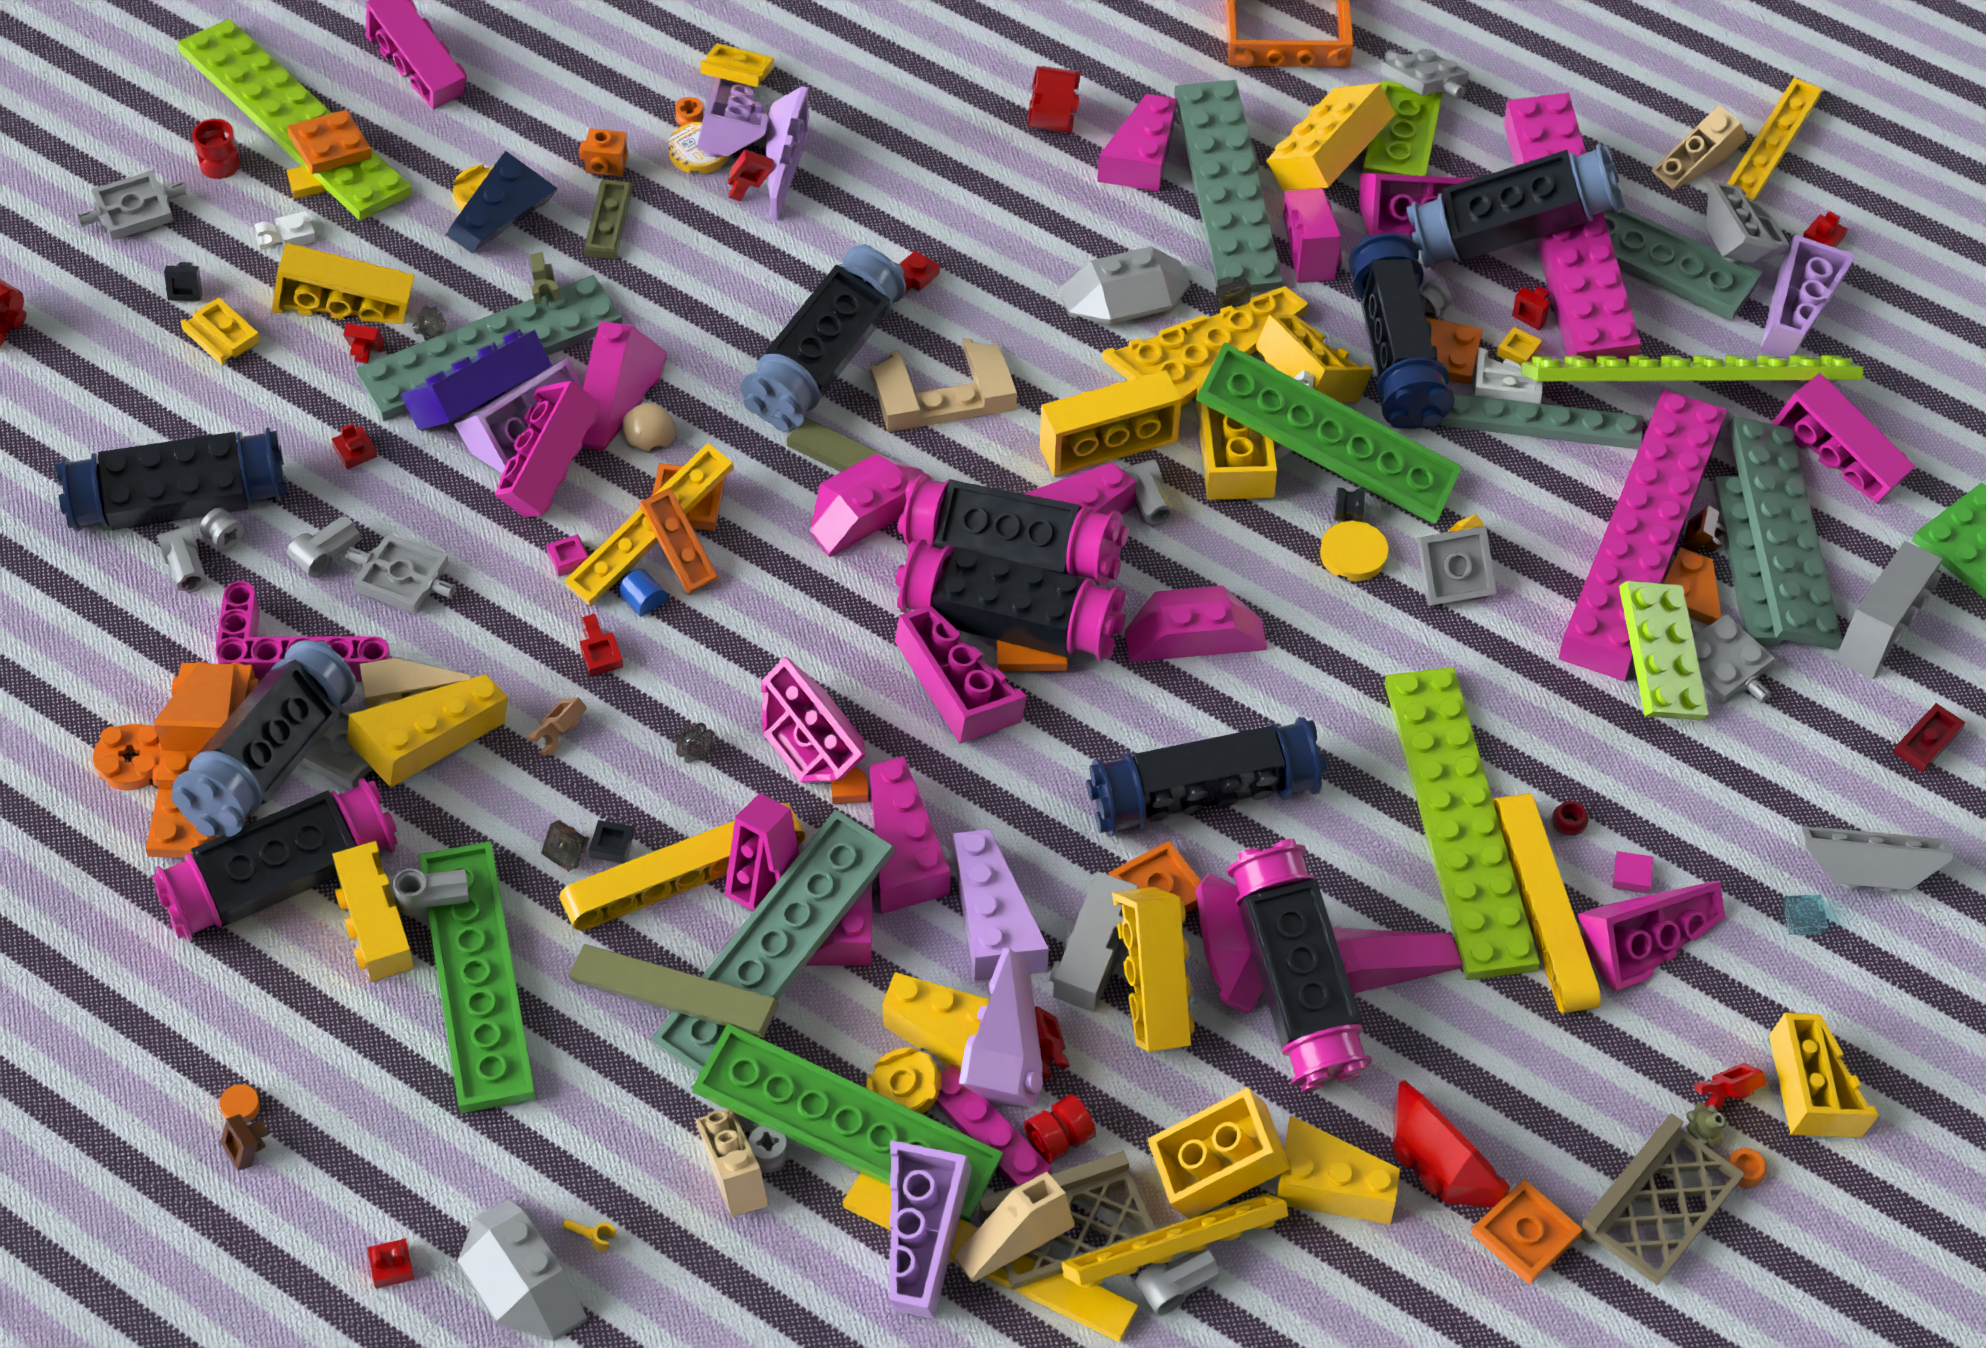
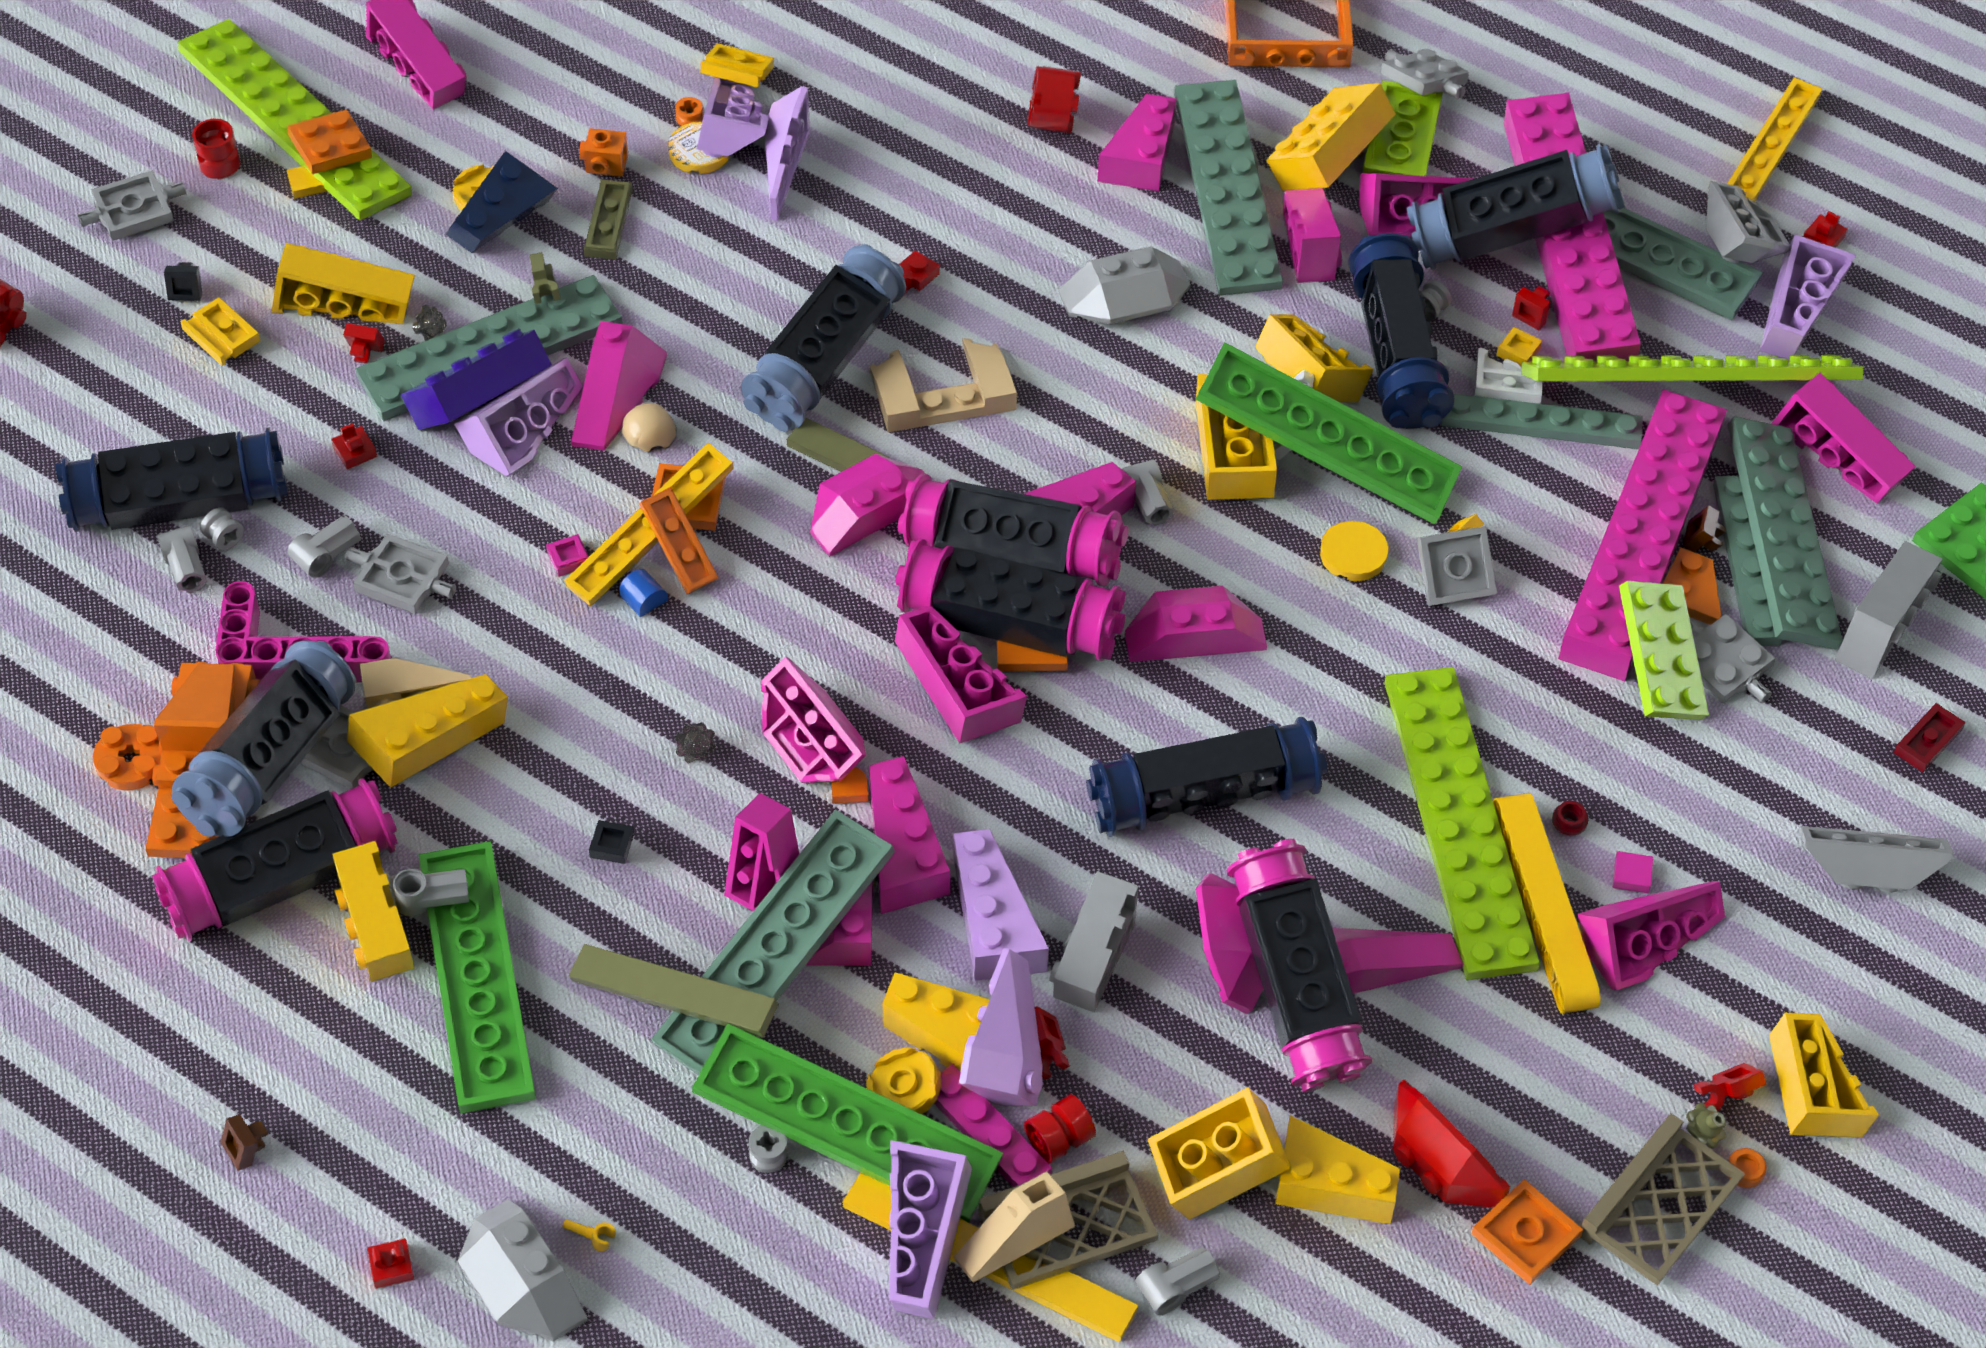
orange tile [219,1084,260,1123] -> none
white plate [255,211,316,248] -> none
dark pink wedge [494,380,601,518] -> none
medium nougat plate [528,697,587,755] -> none
clear smoke tile [541,820,590,872] -> none
yellow beam [559,803,806,931] -> none
red plate [579,614,624,677] -> none
tan slope [695,1109,769,1218] -> none
red plate [728,149,774,201] -> none
yellow brick [1040,370,1182,477] -> none
yellow plate [1061,1193,1289,1288] -> none
yellow wing [1102,286,1309,407] -> none
orange plate [1108,840,1201,912] -> none
yellow wedge [1112,887,1194,1052] -> none
clear smoke tile [1216,276,1251,314] -> none
black wheel [1334,487,1365,522] -> none
orange wing [1425,317,1483,385] -> none
tan slope [1651,105,1747,191] -> none
clear light blue plate [1782,894,1828,935] -> none

